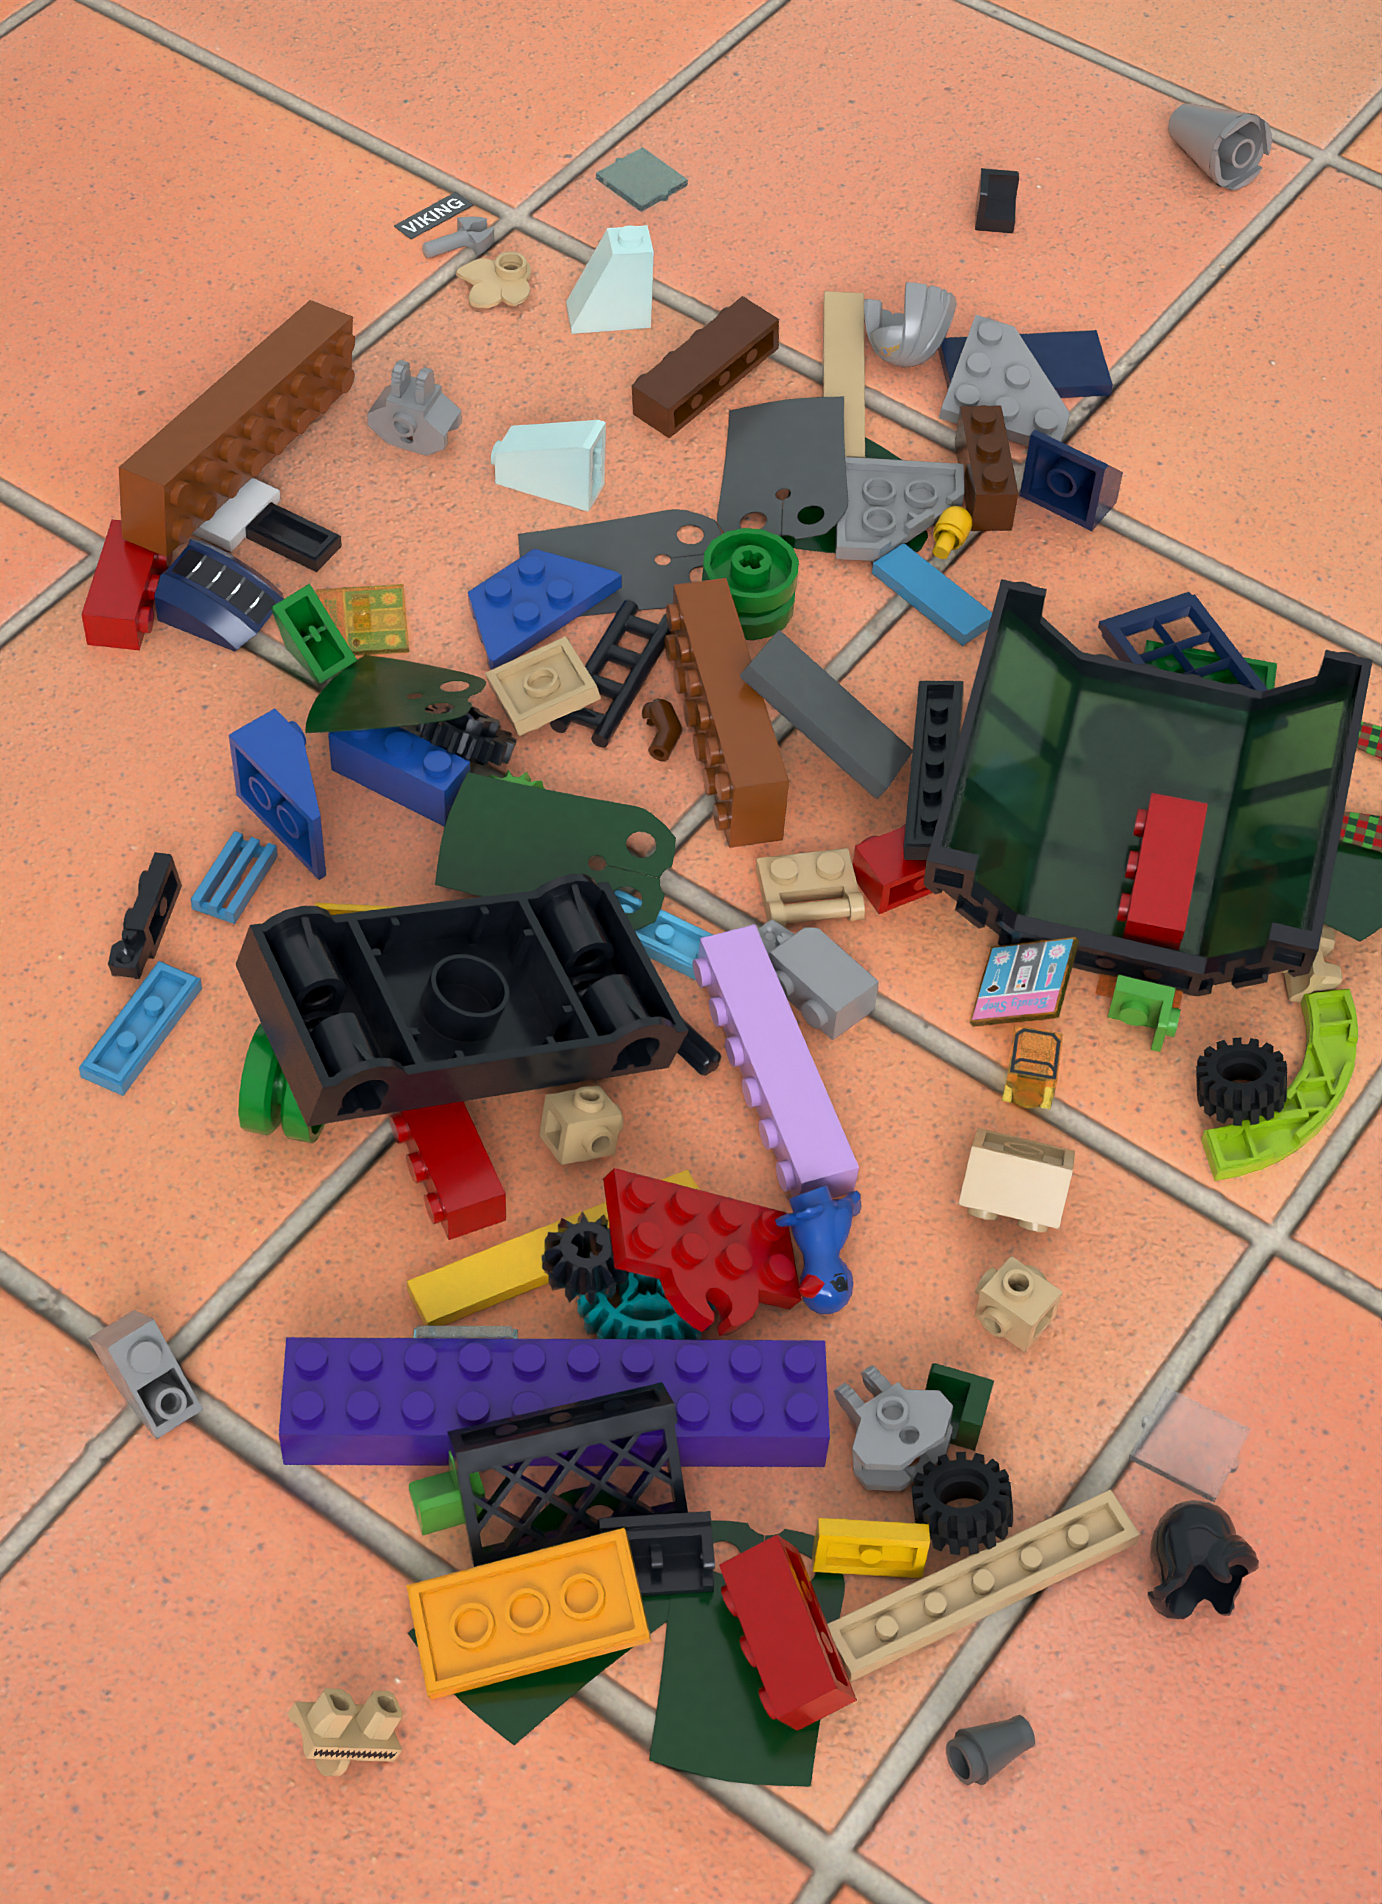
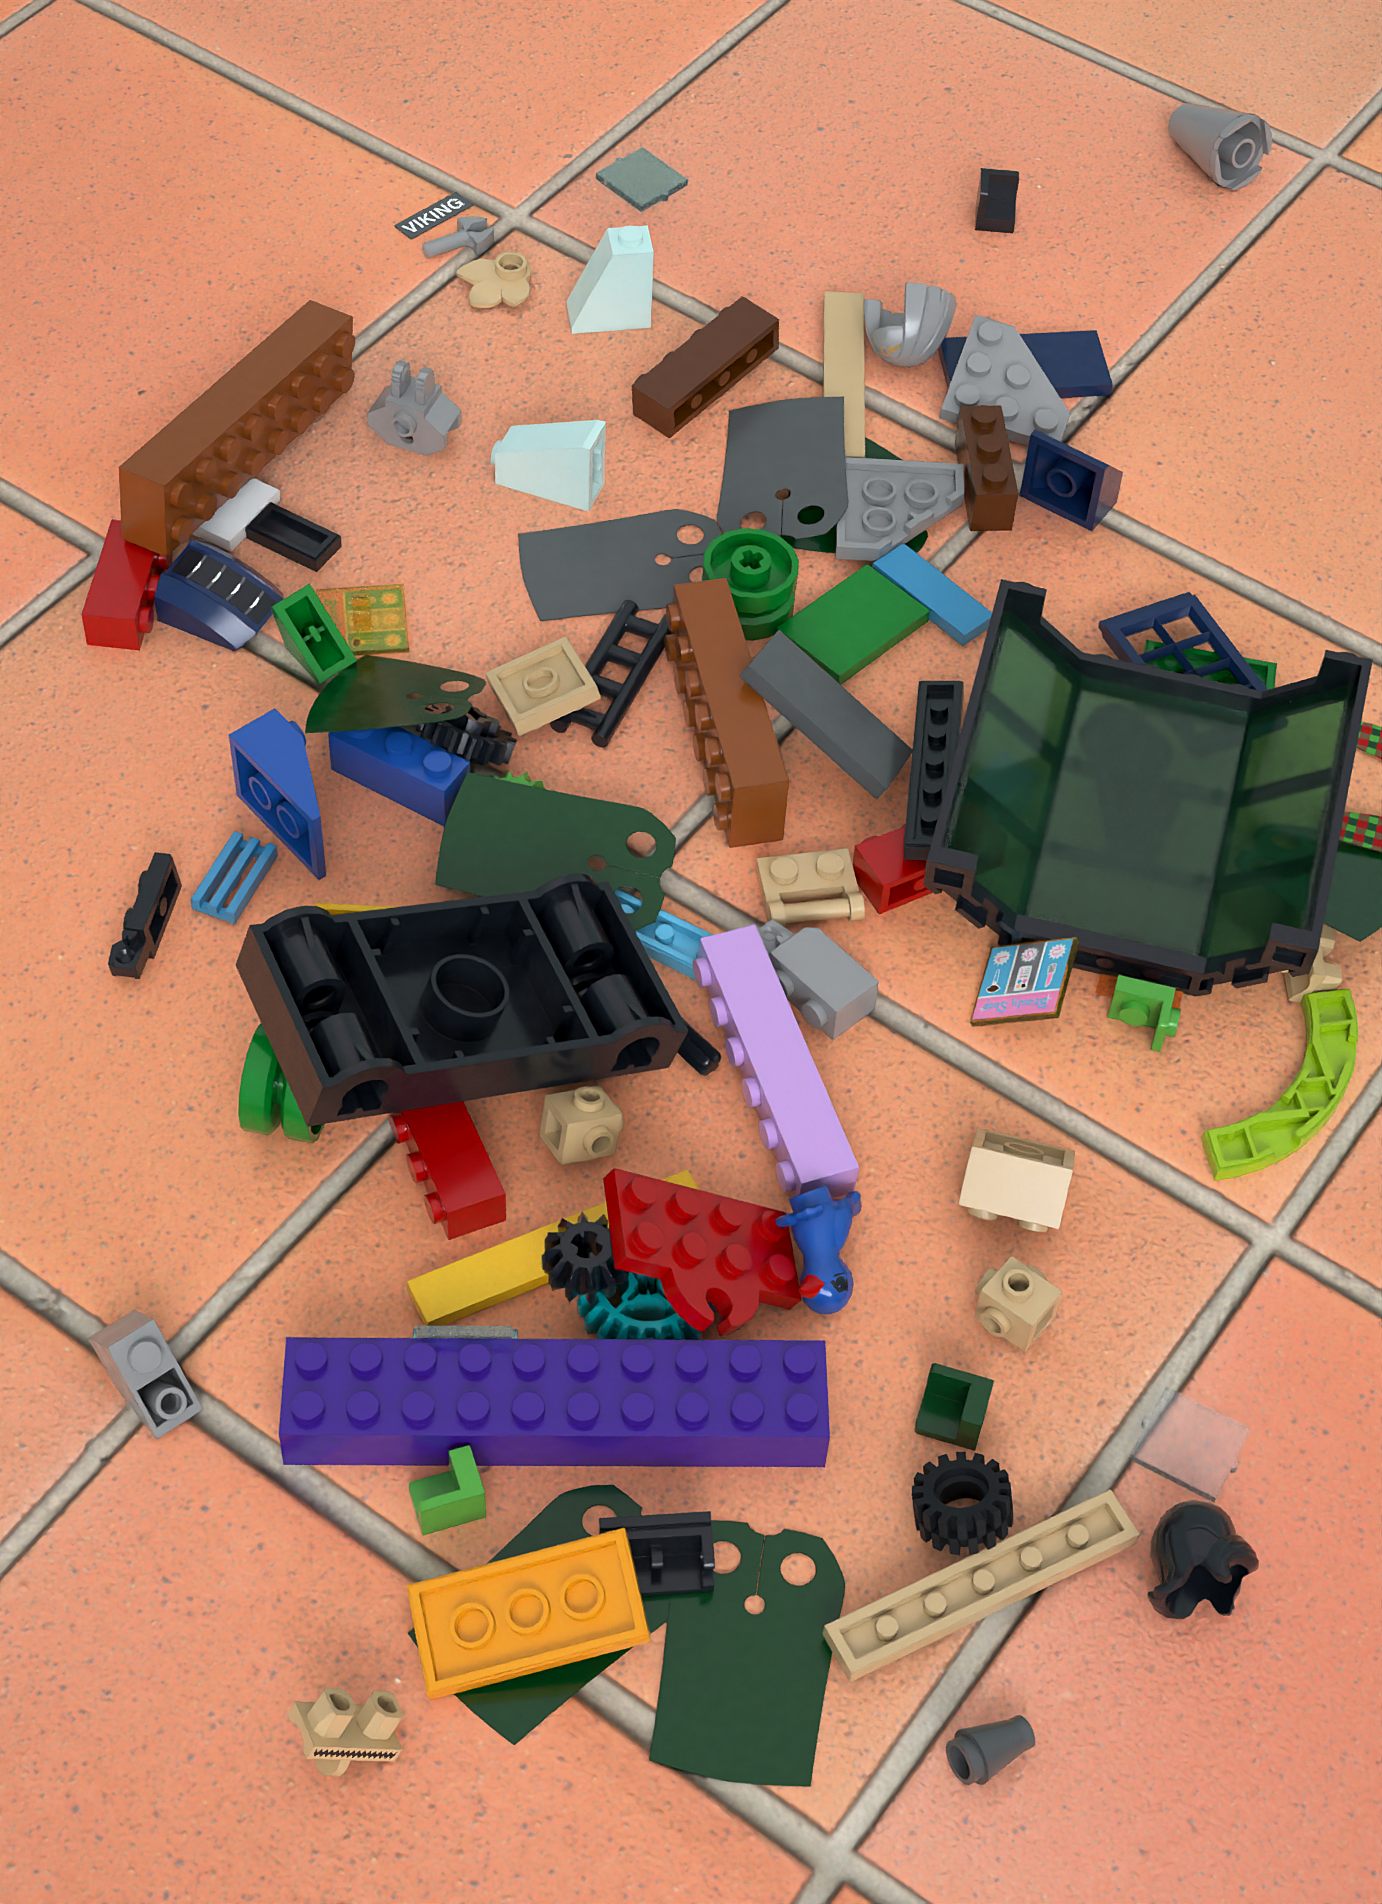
dark azure tile [79,961,202,1096] -> none
black fence [447,1382,688,1567] -> none
blue wing [468,549,622,670] -> none
reddish brown arm [642,698,683,761] -> none
red brick [719,1535,857,1731] -> none
yellow plate [812,1518,930,1578] -> none
light grey hinge [833,1365,953,1491] -> none
yellow cylinder [932,506,972,559] -> none
clear yellow brick [1002,1025,1063,1109] -> none
red brick [1116,793,1208,950] -> none
black tyre [1196,1037,1287,1126] -> none
none -> green tile [776,564,930,685]

